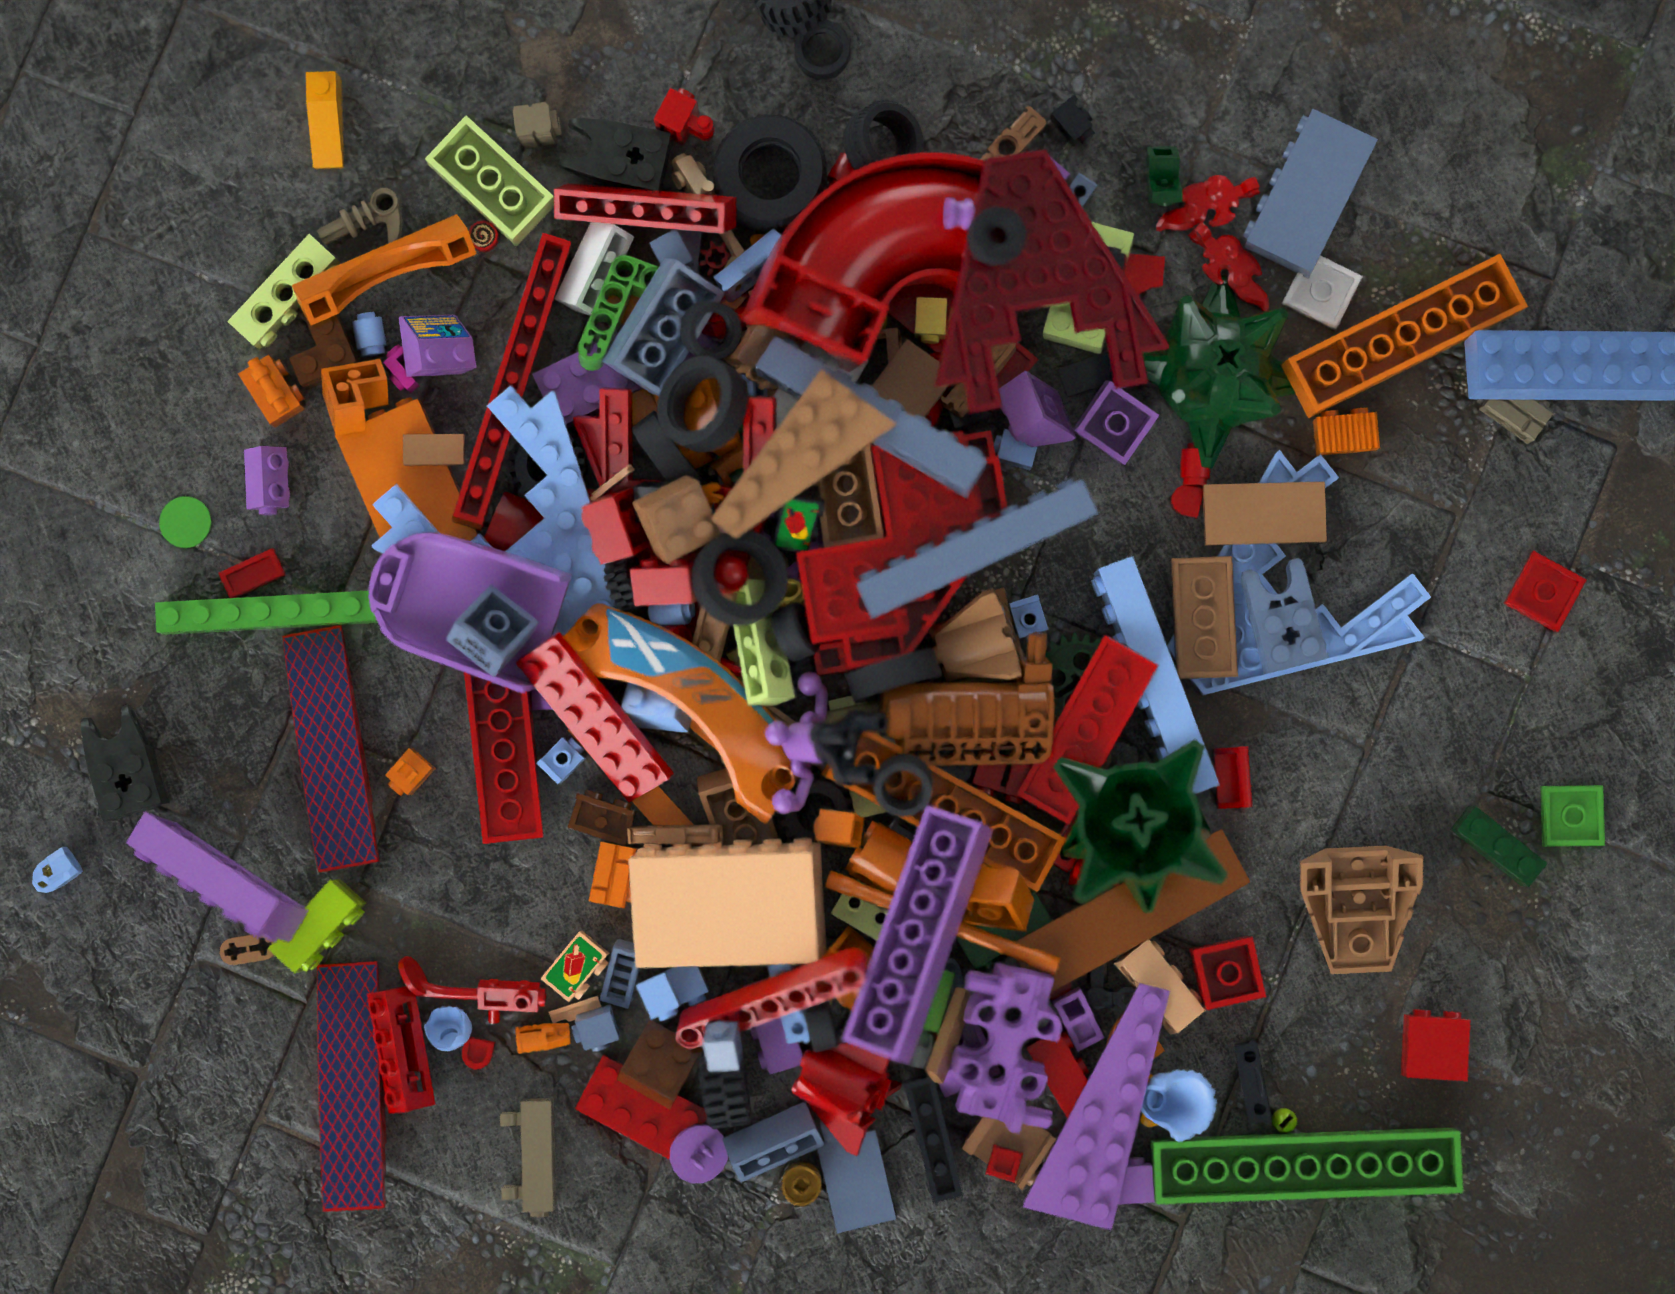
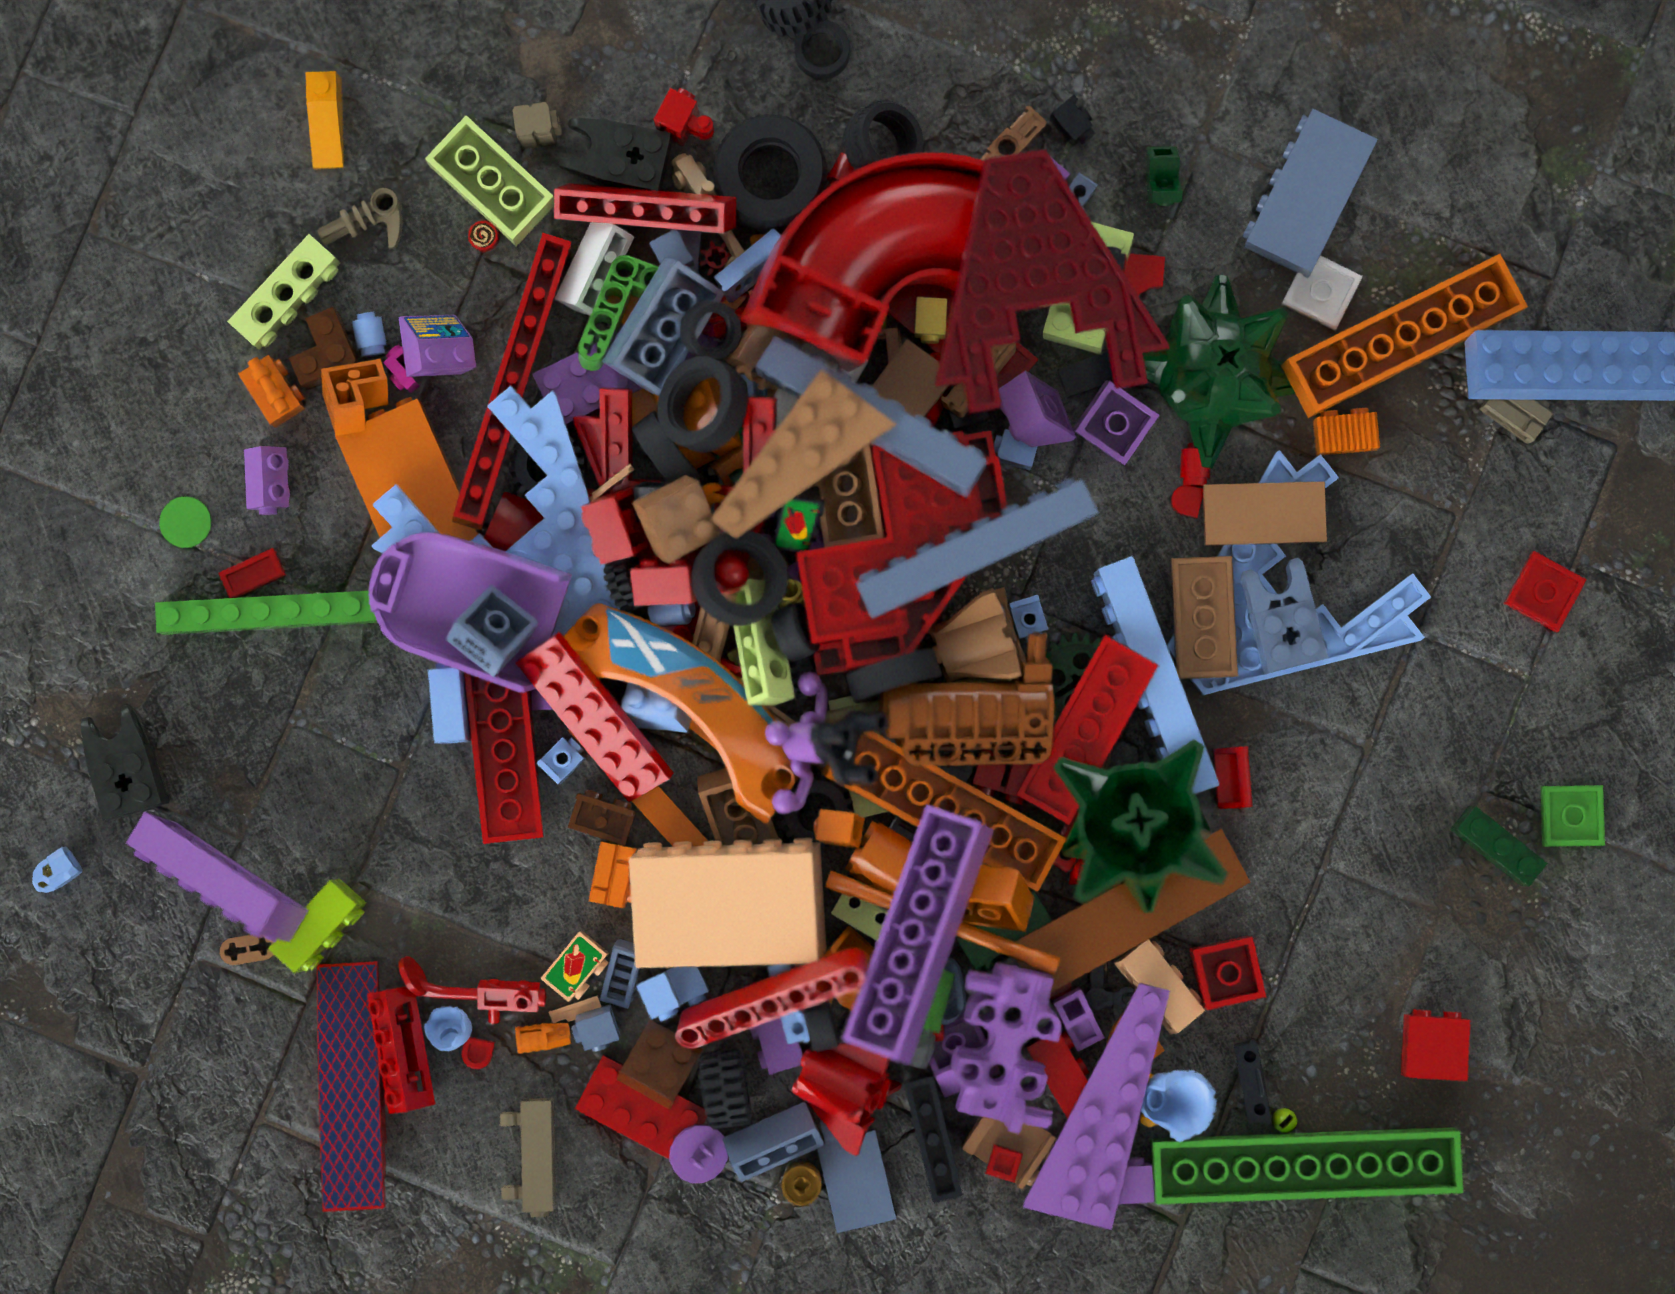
dark blue slope [282,625,380,873] -> none
orange arch [292,214,477,326] -> none
orange brick [385,748,436,796] -> none
medium nougat tile [403,434,465,466] -> none
medium nougat piece [627,825,723,844] -> none
sand blue brick [703,1021,743,1071] -> none
black tyre [874,754,933,817] -> none
medium nougat tile [926,987,971,1084] -> none
medium lavender wheel [943,198,974,230] -> none
black tyre [967,206,1026,265] -> none
red piece [1156,175,1260,232] -> none
red piece [1188,222,1269,312] -> none
medium nougat wedge [1300,846,1423,974] -> none
none -> light blue brick [428,663,472,744]

